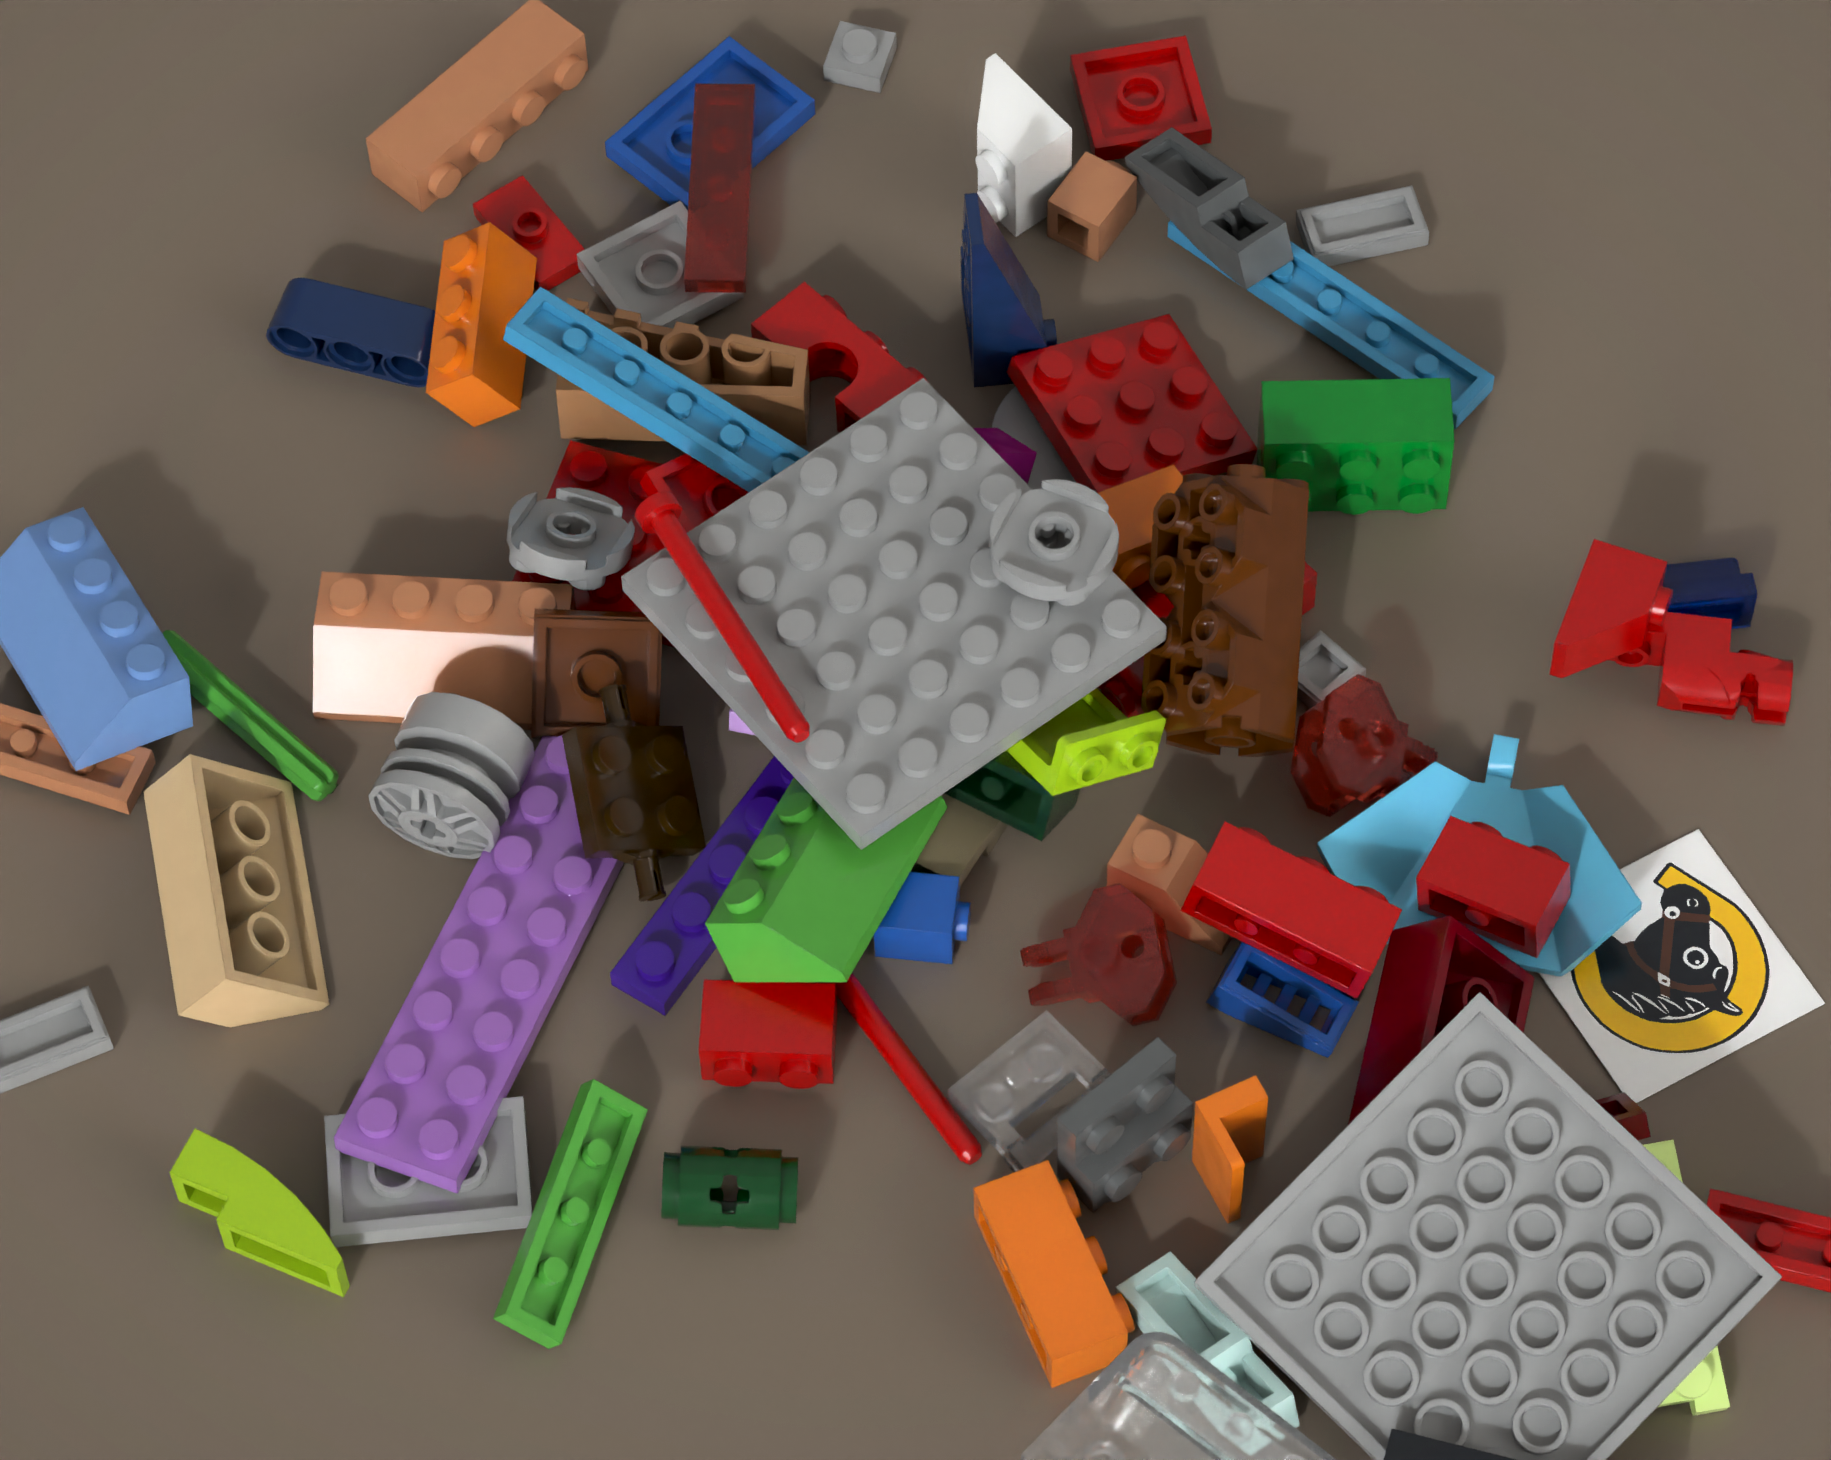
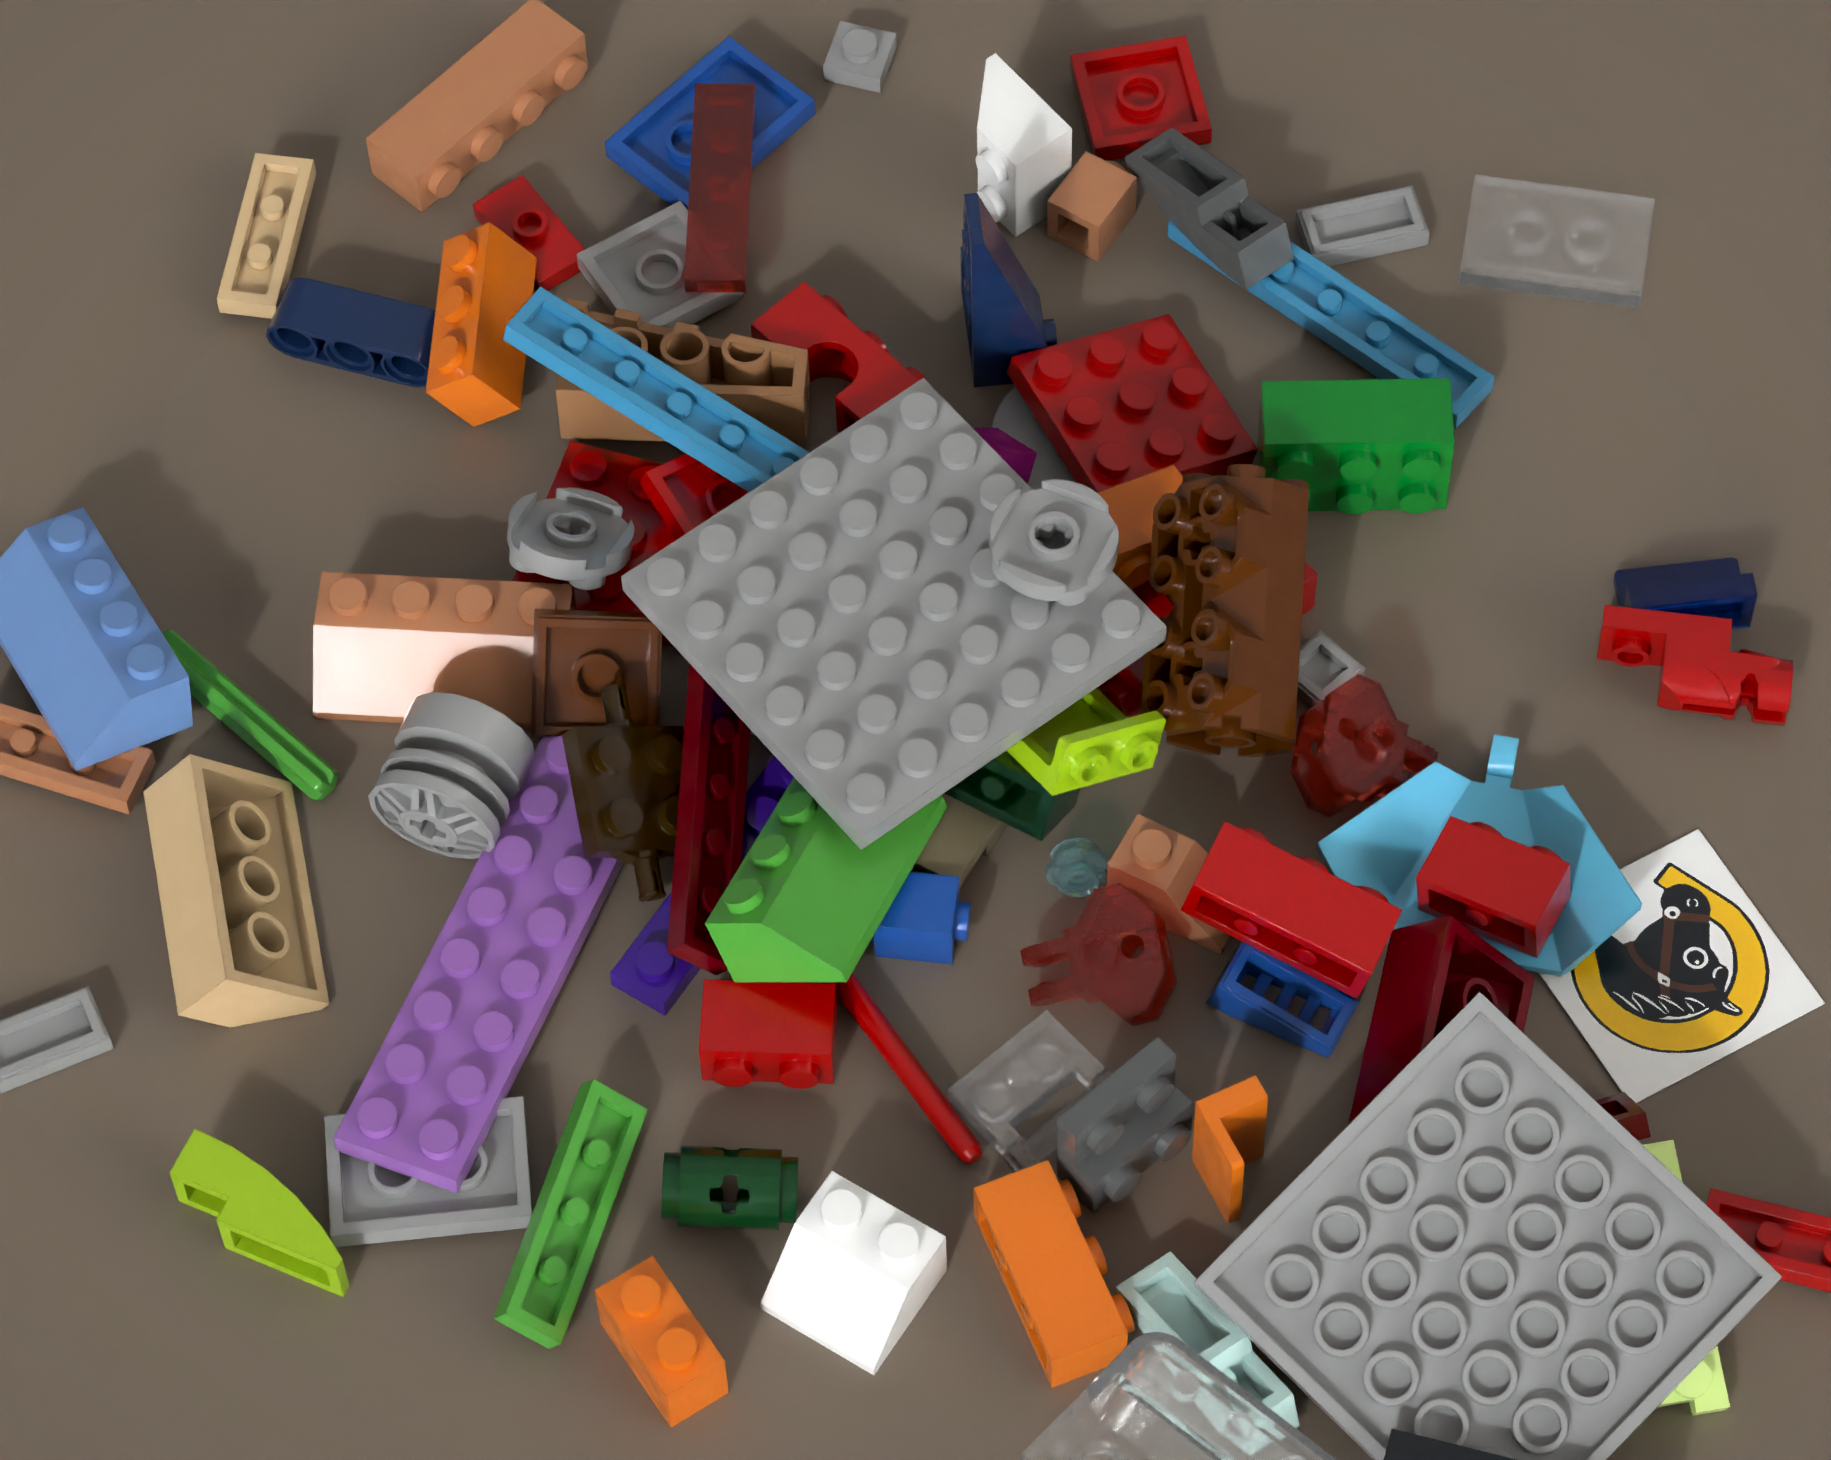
red bar [635,491,810,743] -> none
red slope [1549,539,1673,679] -> none
none -> tan plate [217,153,316,319]
none -> orange brick [595,1256,729,1428]
none -> dark red plate [667,663,751,976]
none -> white slope [760,1171,947,1375]
none -> clear light blue plate [1045,838,1108,897]
none -> clear tile [1459,174,1655,308]

